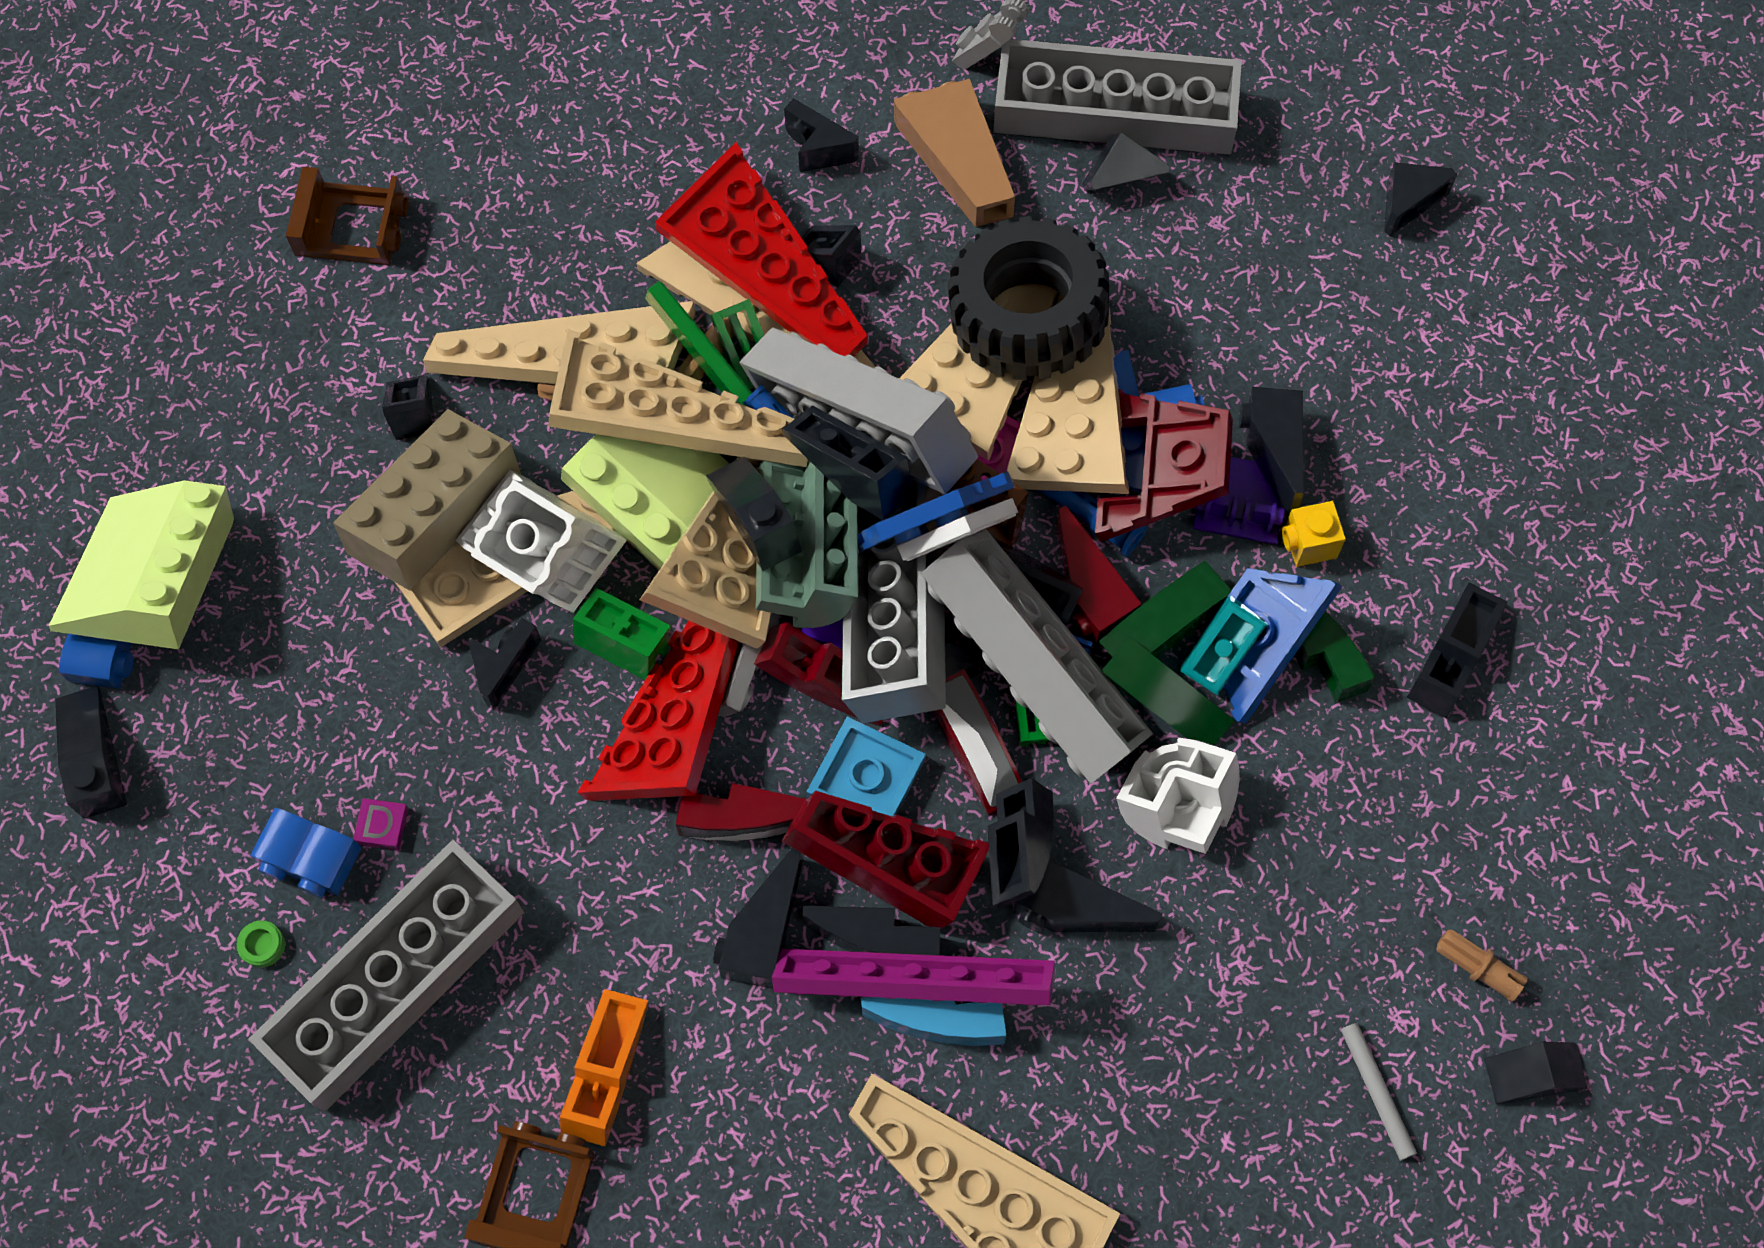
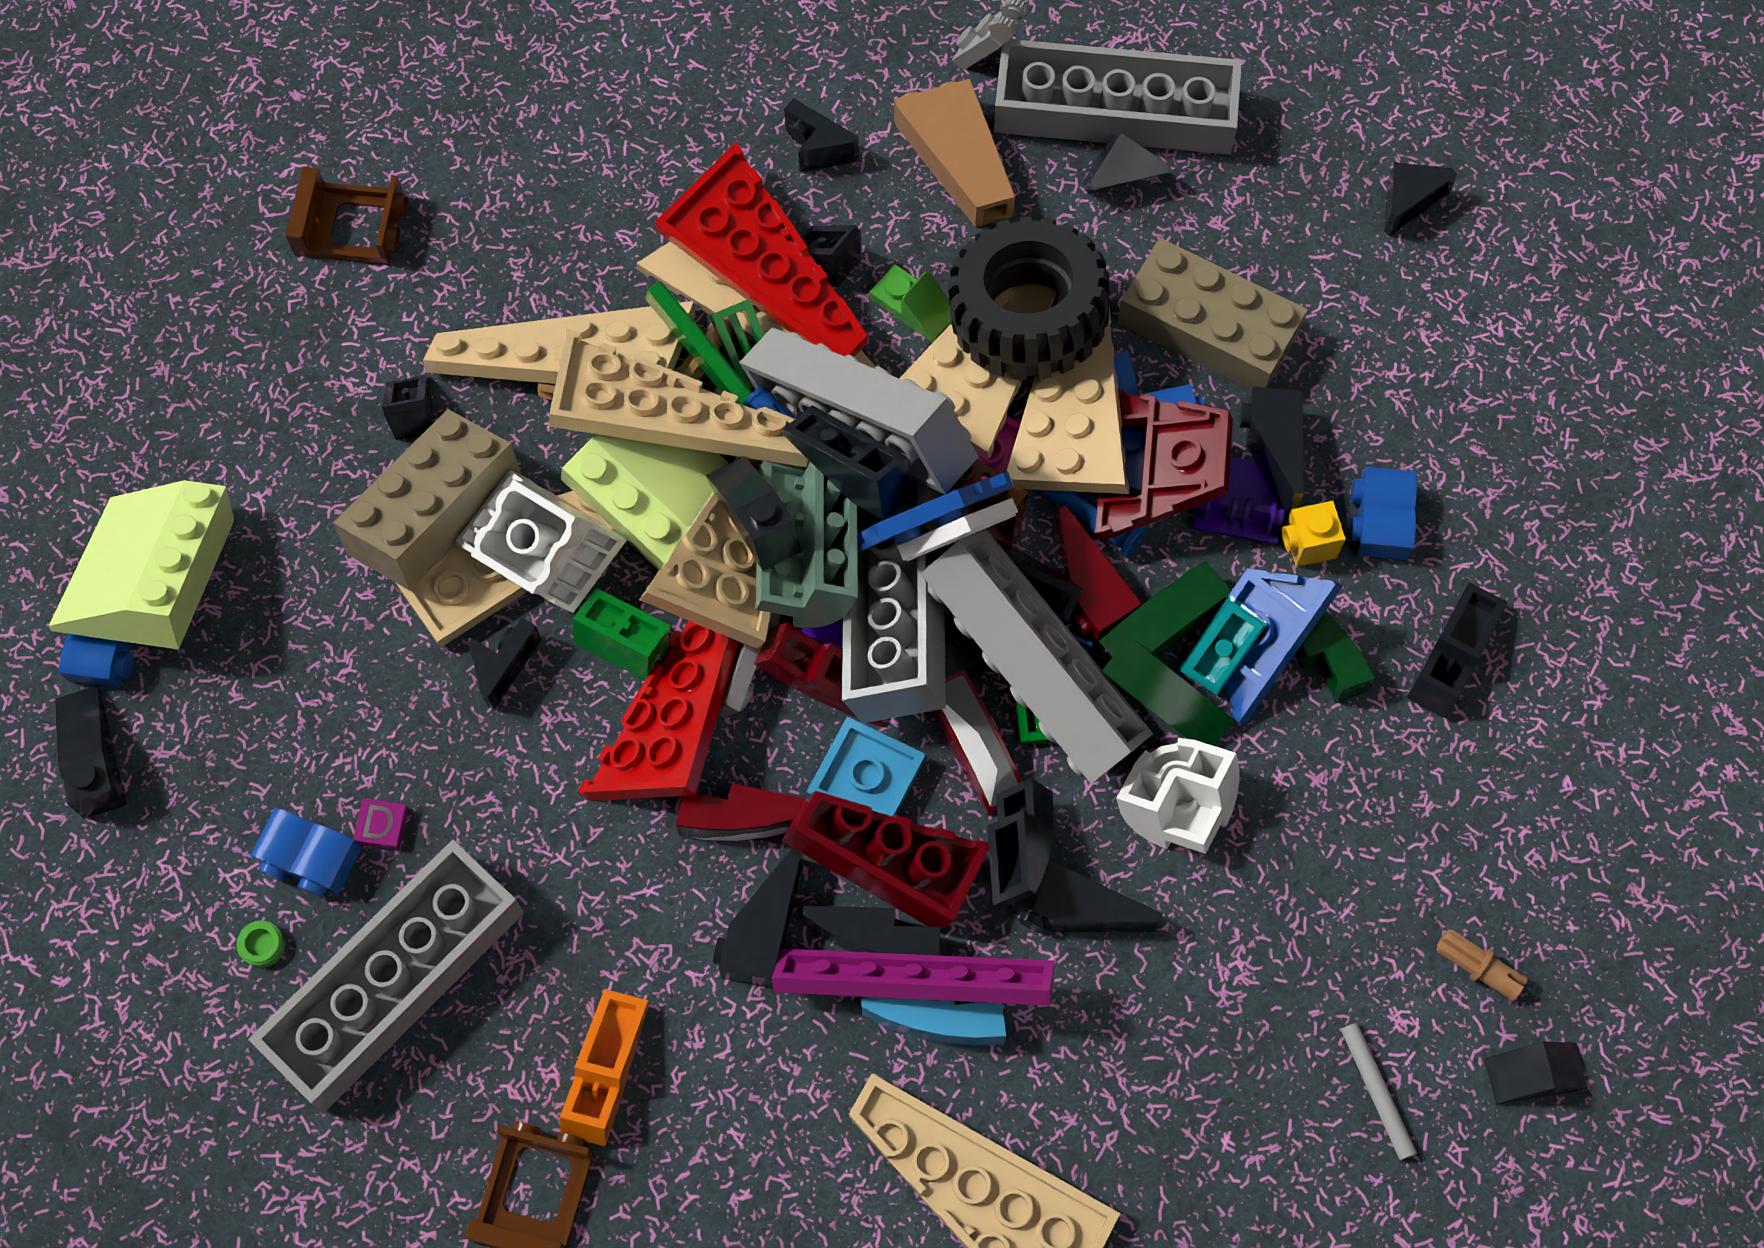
none -> bright green slope [869,264,951,343]
none -> dark tan brick [1117,237,1308,390]
none -> blue brick [1349,467,1417,561]

